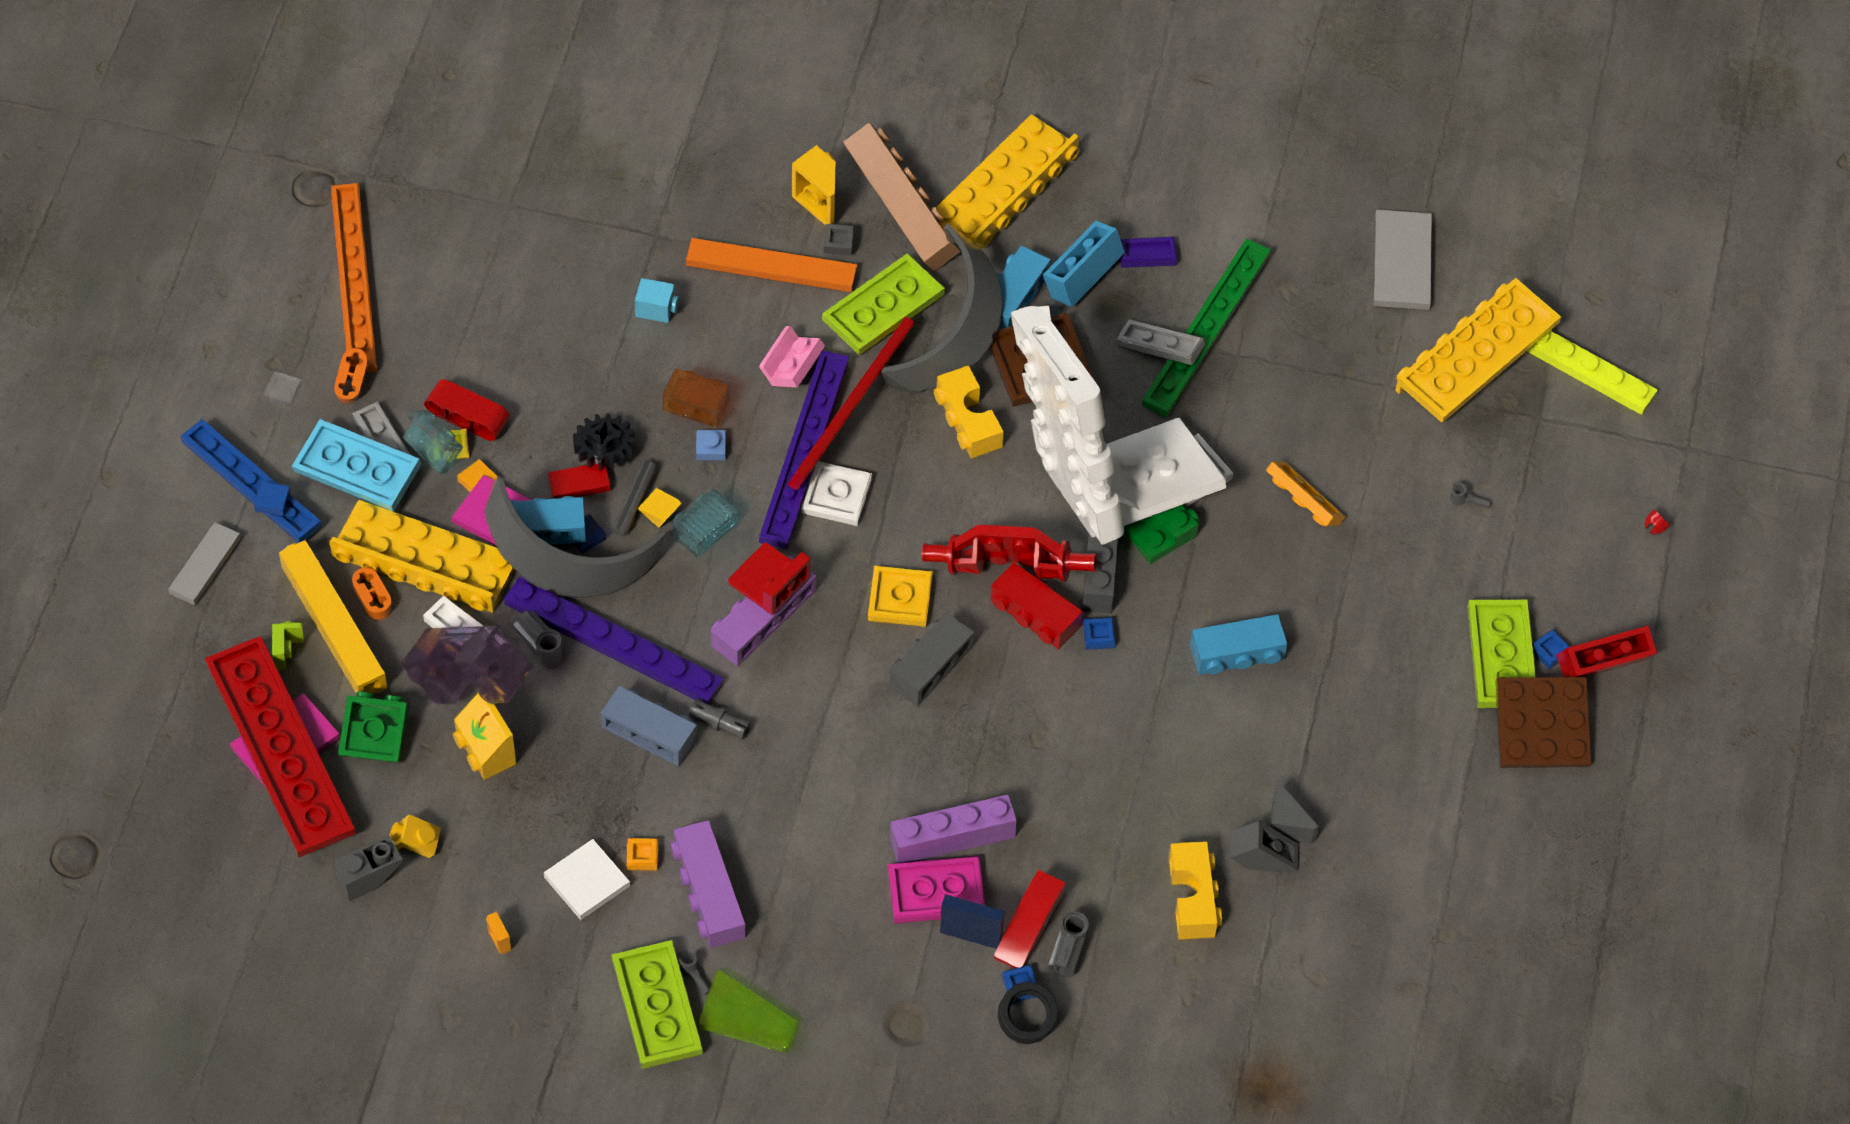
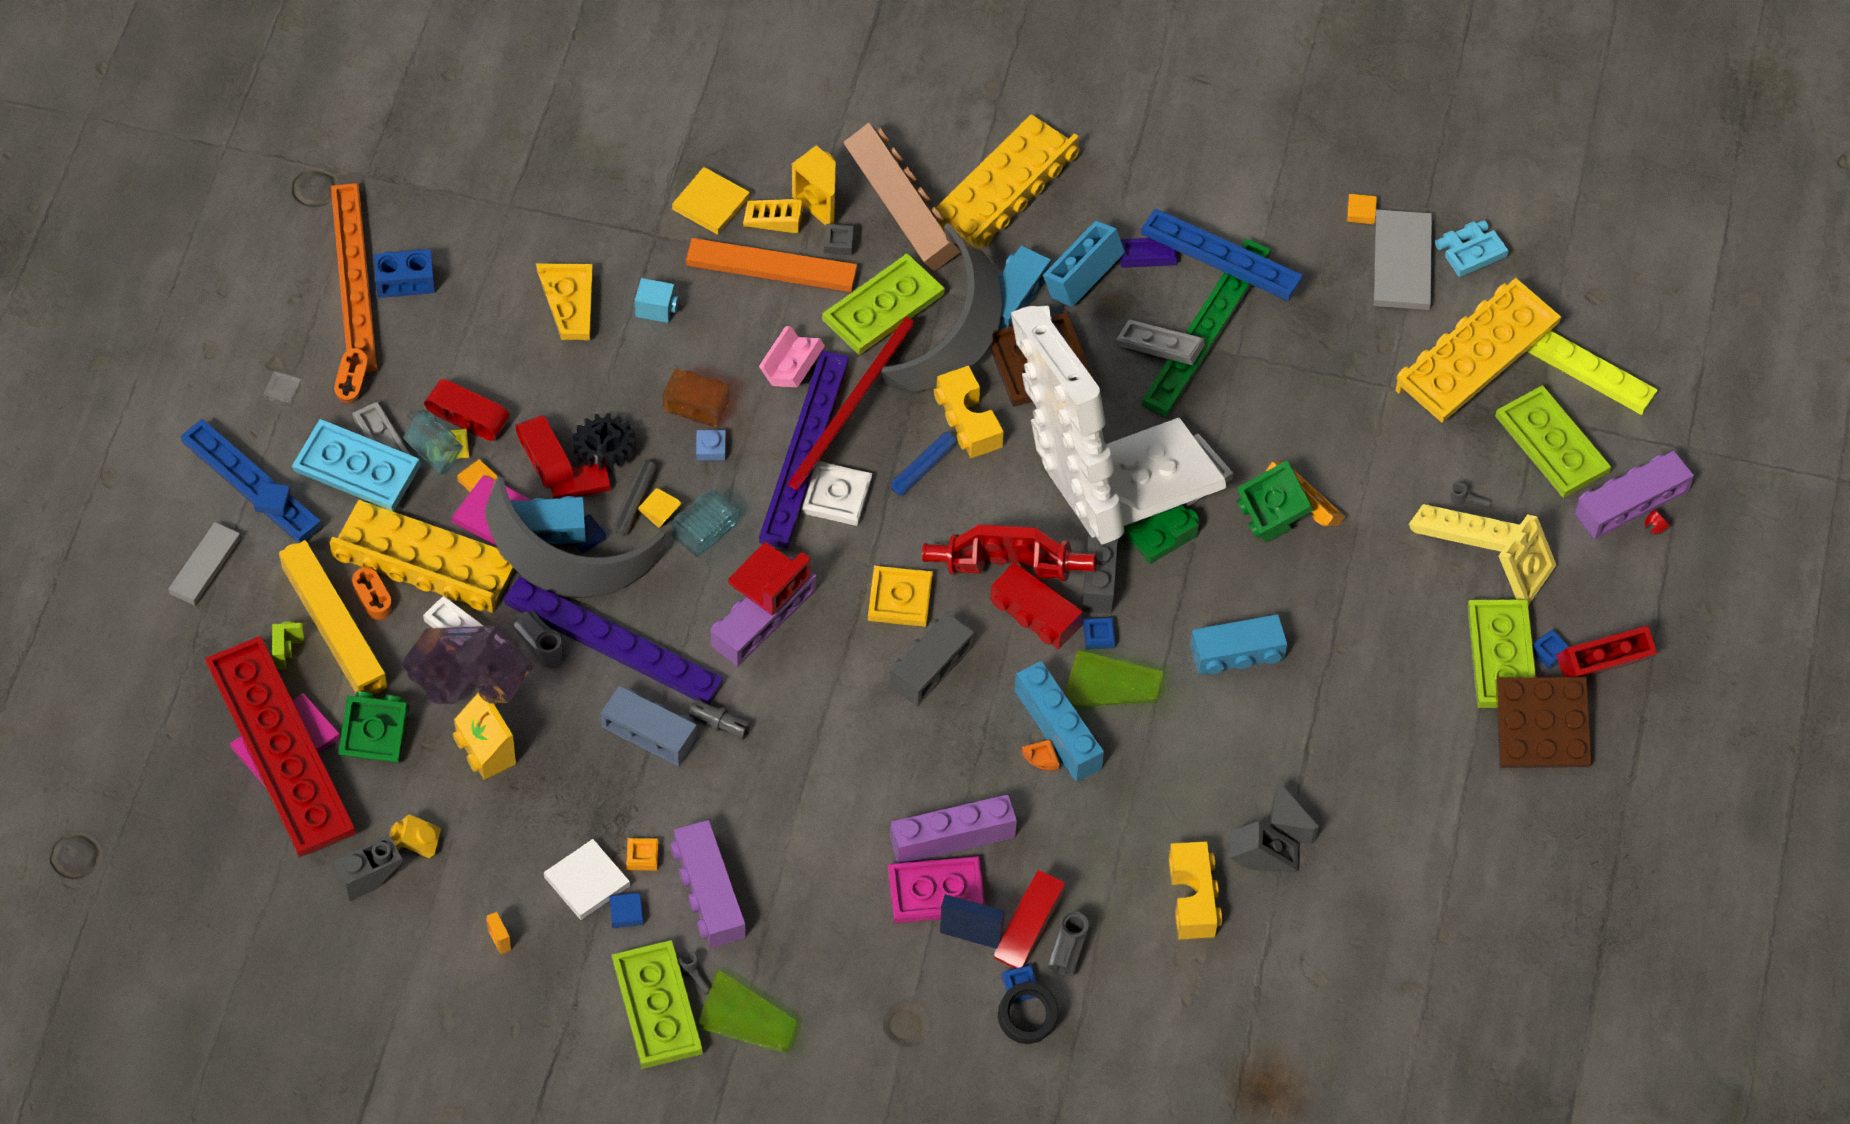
none -> blue brick [374,249,435,298]
none -> red beam [515,415,574,488]
none -> yellow wing [536,263,593,340]
none -> blue tile [609,893,643,928]
none -> yellow tile [672,167,750,235]
none -> yellow slope [743,199,803,234]
none -> blue axle [891,432,956,495]
none -> dark azure brick [1014,661,1104,782]
none -> orange tile [1021,739,1060,771]
none -> clear neon green wing [1065,650,1164,707]
none -> blue plate [1141,208,1303,301]
none -> green plate [1236,460,1314,543]
none -> light orange tile [1347,194,1377,224]
none -> light yellow bracket [1409,504,1556,606]
none -> medium azure plate [1435,220,1509,277]
none -> lime plate [1495,385,1611,499]
none -> medium lavender brick [1575,451,1694,540]

